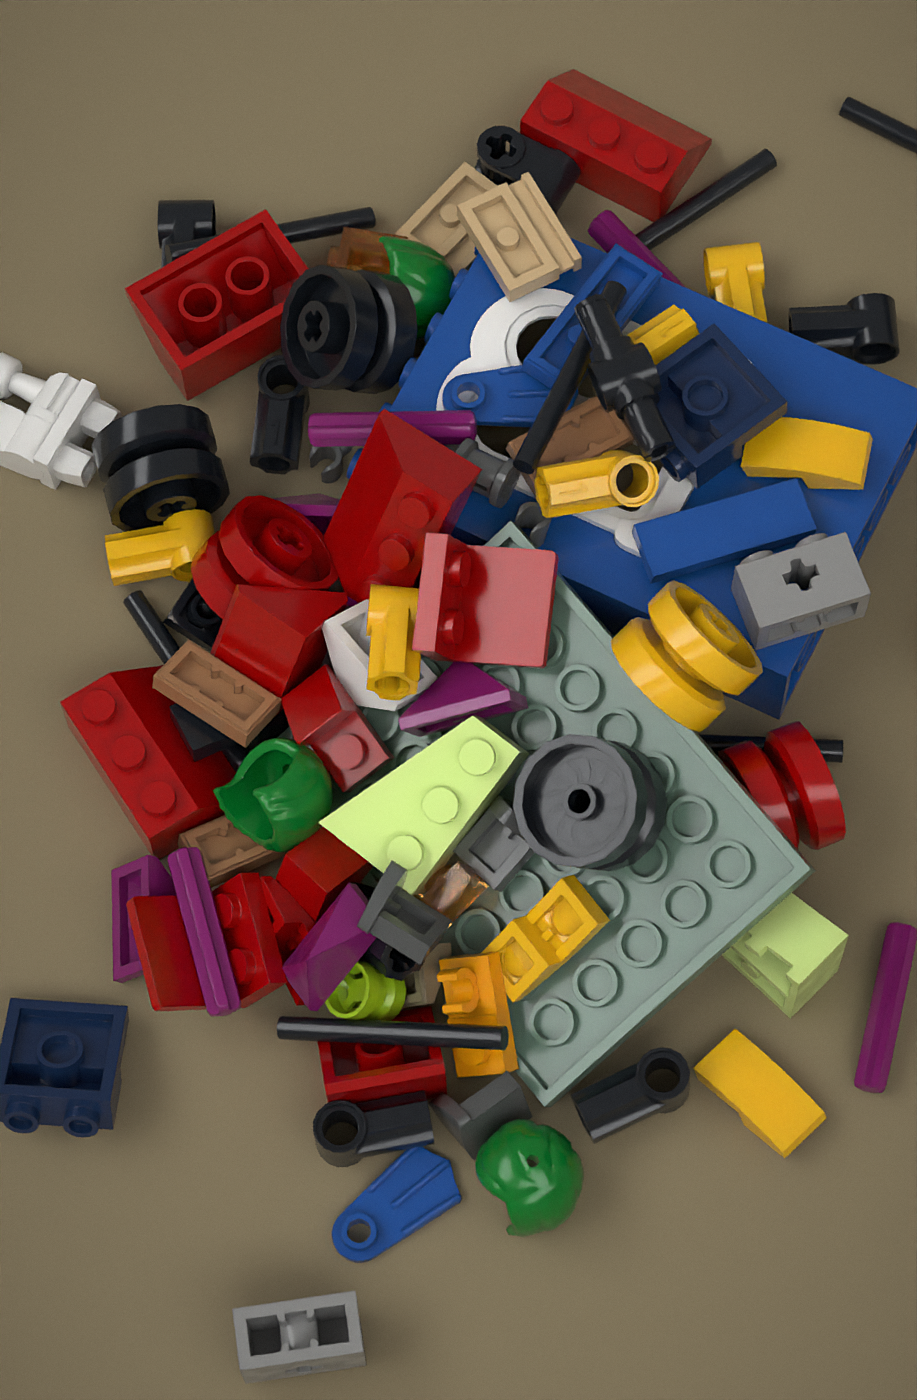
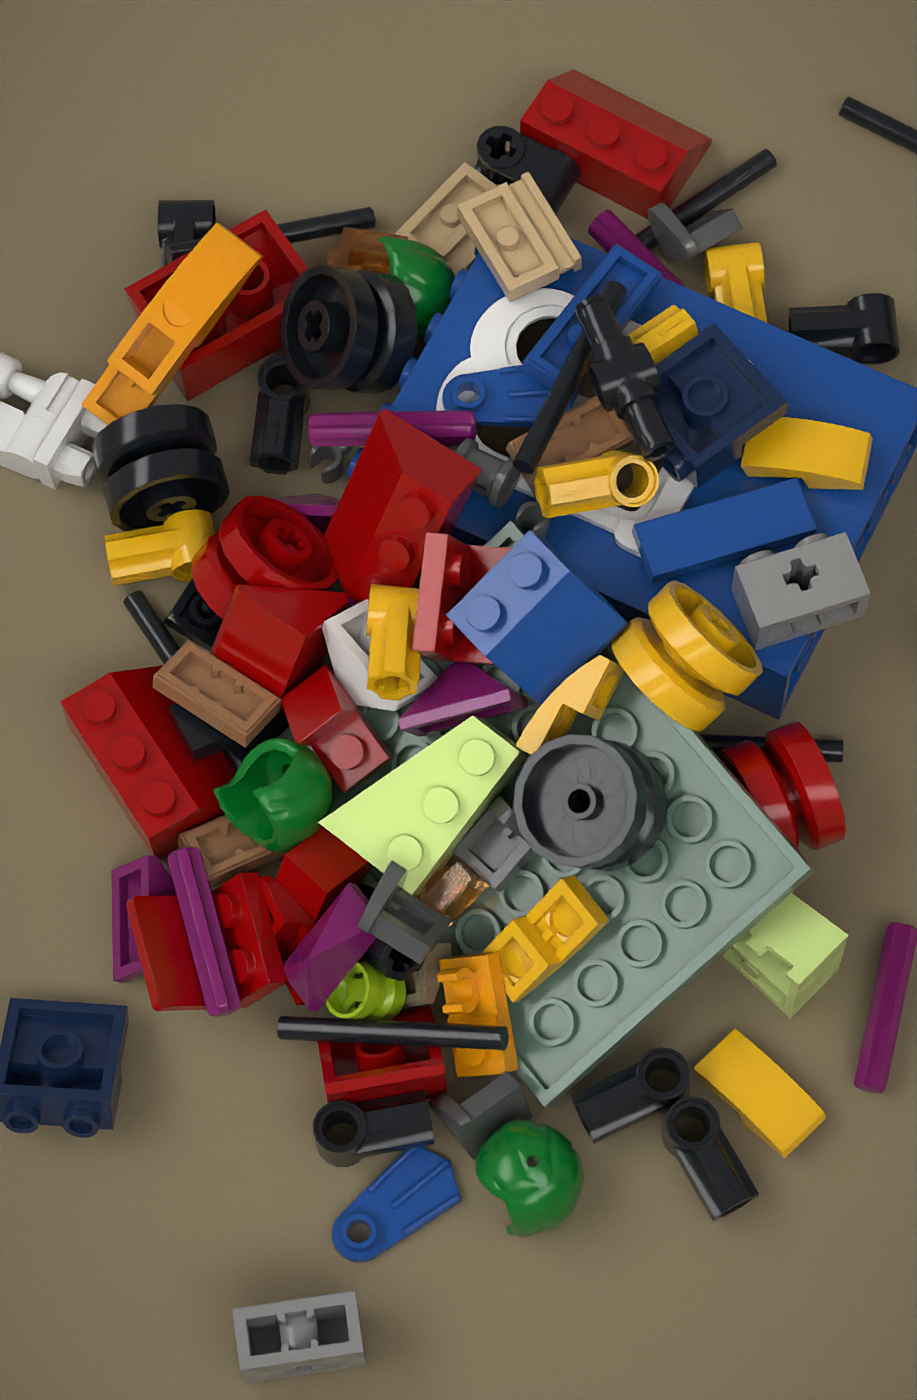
none -> light orange slope [81,223,263,425]
none -> blue slope [446,530,629,705]
none -> yellow slope [515,655,625,755]
none -> dark grey tile [648,202,742,263]
none -> black piece [662,1096,759,1221]

